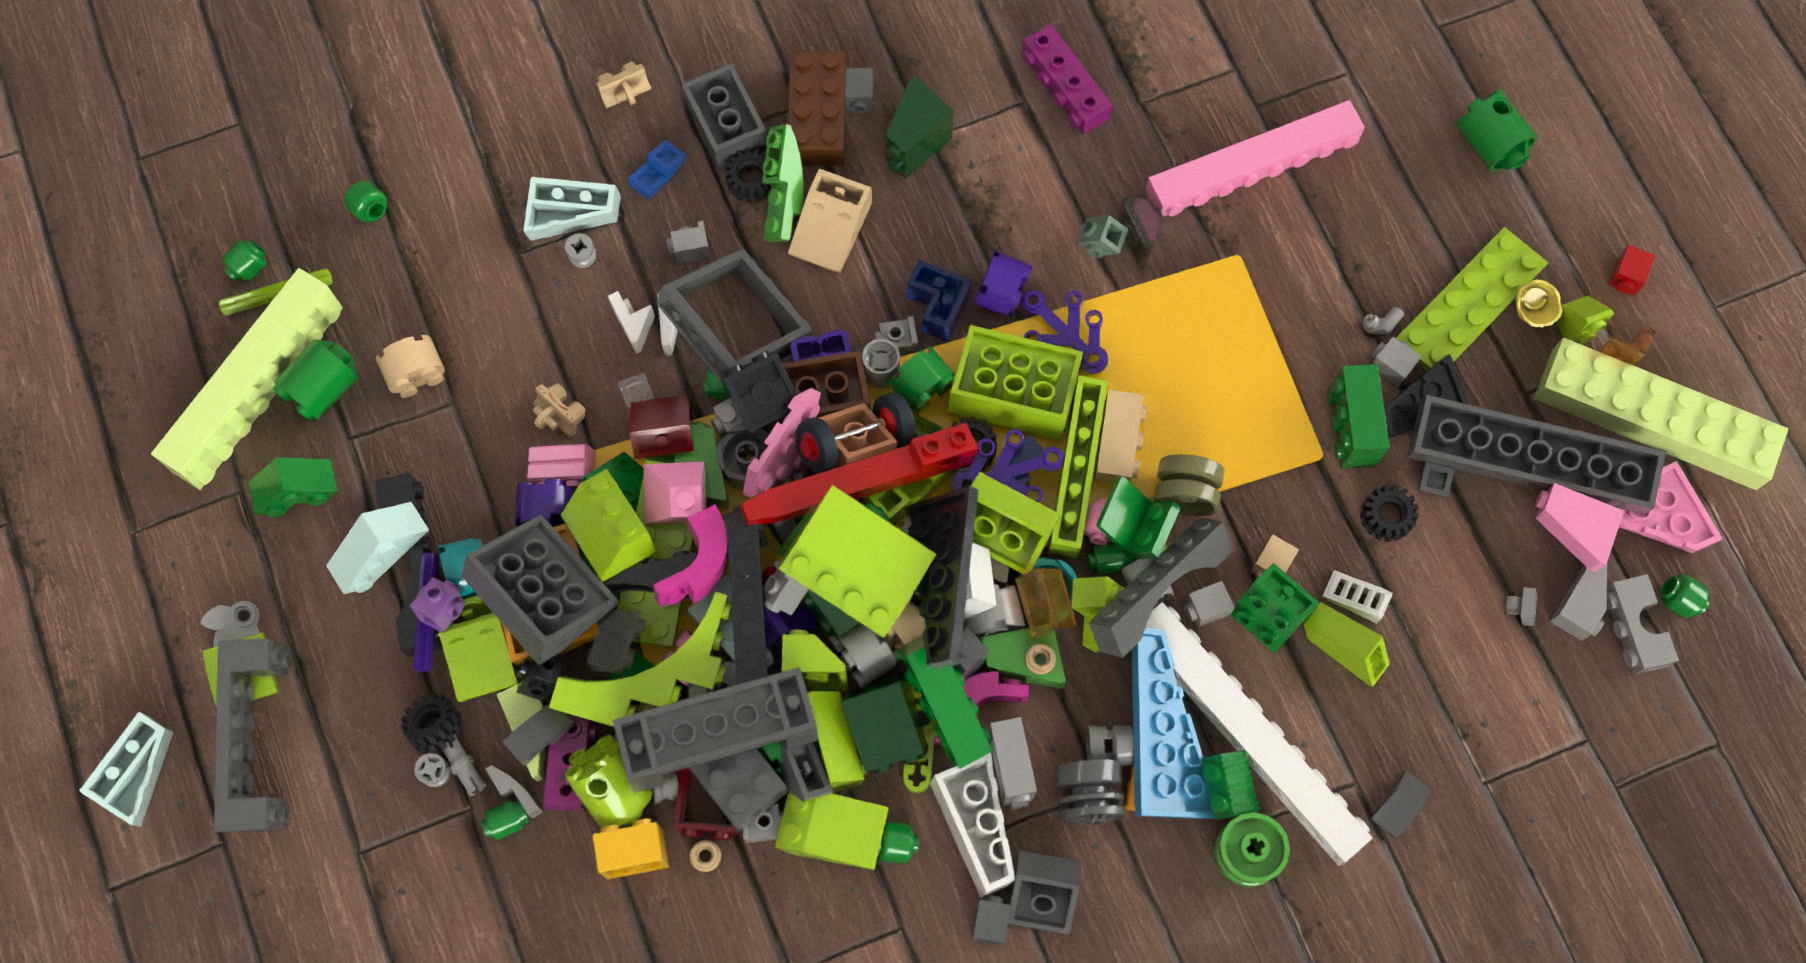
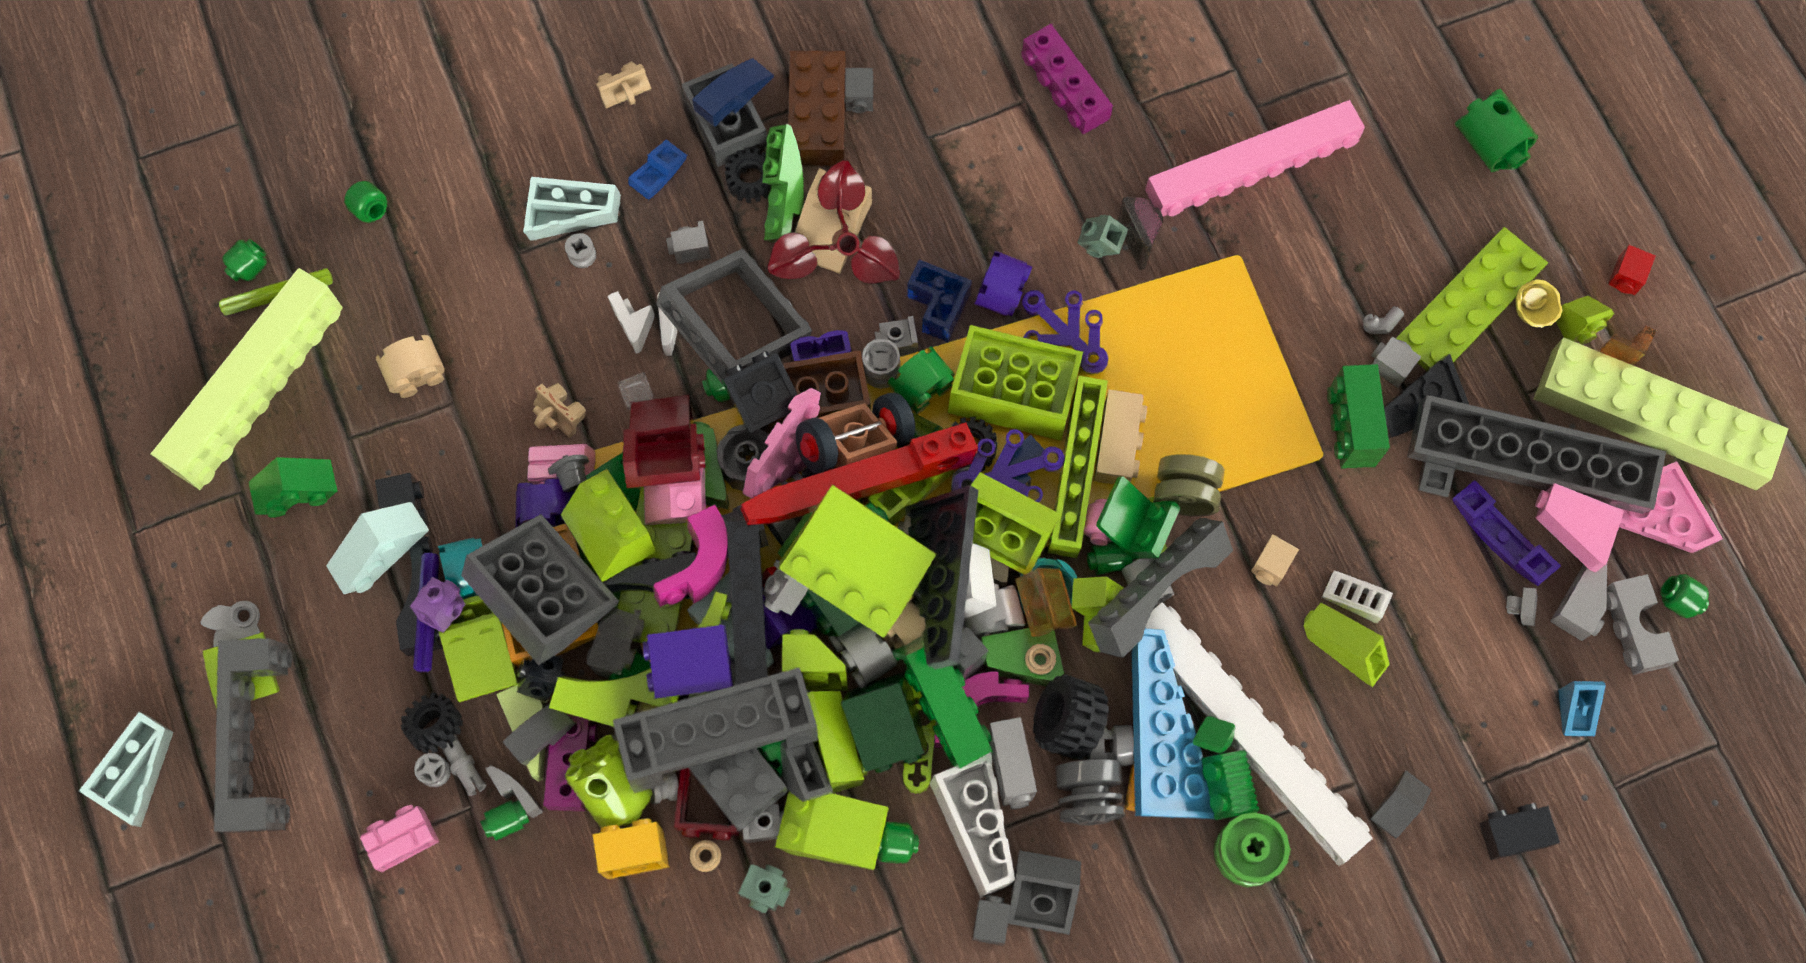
green cylinder [272,339,358,423] -> none
light grey brick [710,398,744,440] -> none
dark green slope [886,75,954,179] -> none
light grey brick [1184,581,1235,628] -> none
green bracket [1230,563,1320,653] -> none
black tyre [1360,484,1419,542] -> none
none -> bright pink brick [360,805,439,872]
none -> dark grey piece [548,455,589,492]
none -> dark red panel [623,424,706,488]
none -> dark purple panel [643,624,733,699]
none -> dark blue slope [692,58,773,127]
none -> sand green brick [738,864,790,914]
none -> dark red plant [767,160,900,284]
none -> black tyre [1033,674,1109,759]
none -> green slope [1193,716,1236,754]
none -> dark purple slope [1452,480,1561,586]
none -> black brick [1479,803,1560,860]
none -> dark azure slope [1558,681,1606,736]

